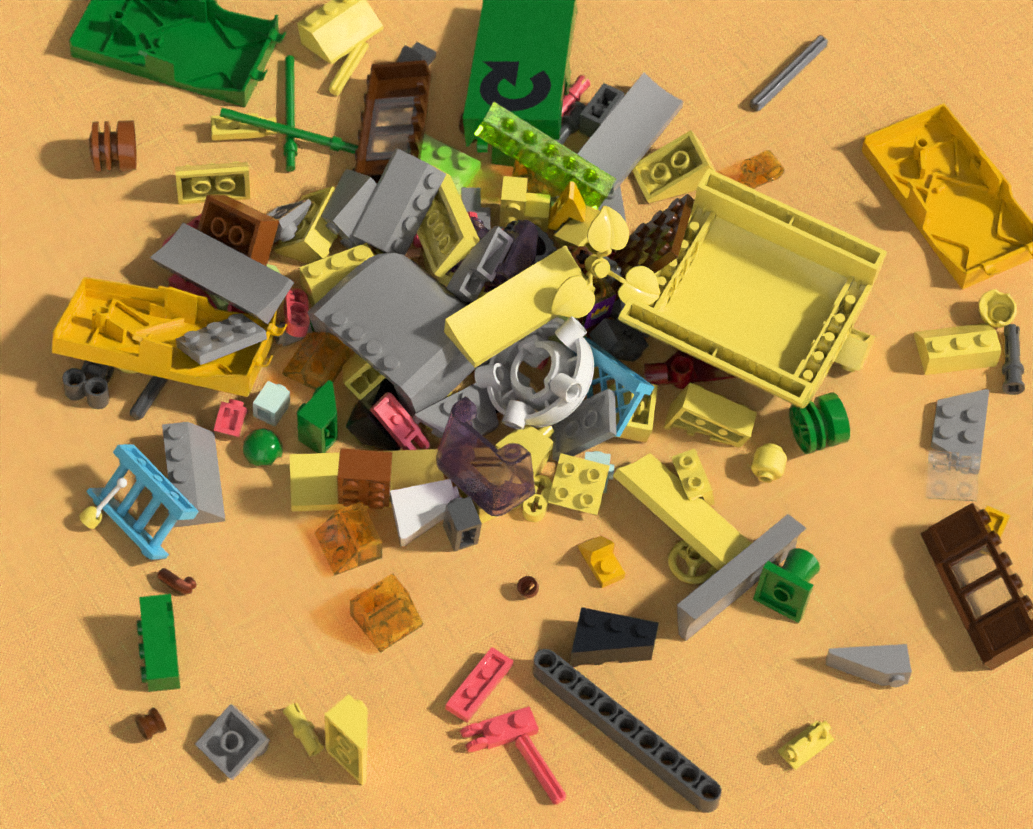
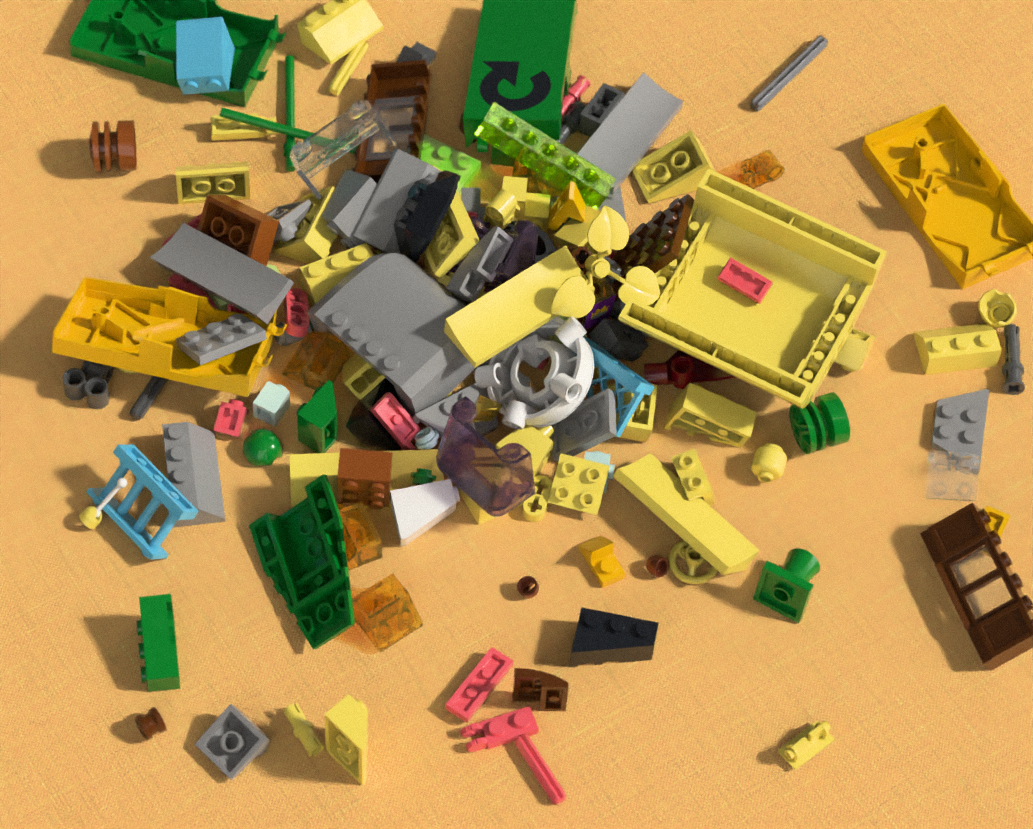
copper arm [157,568,197,594] -> none
dark grey brick [443,497,482,552] -> none
dark grey beam [533,649,721,813] -> none
light grey arch [677,514,807,641] -> none
light grey slope [826,644,912,687] -> none
none -> medium azure slope [176,17,235,95]
none -> green wedge [249,474,355,649]
none -> clear windscreen [290,100,397,200]
none -> black wedge [394,170,461,263]
none -> green plate [411,468,436,485]
none -> light aqua plate [414,427,439,450]
none -> clear yellow slope [467,395,503,422]
none -> light yellow piece [482,189,517,230]
none -> reddish brown slope [512,668,569,711]
none -> copper hinge [646,555,669,577]
none -> coral plate [717,257,773,304]

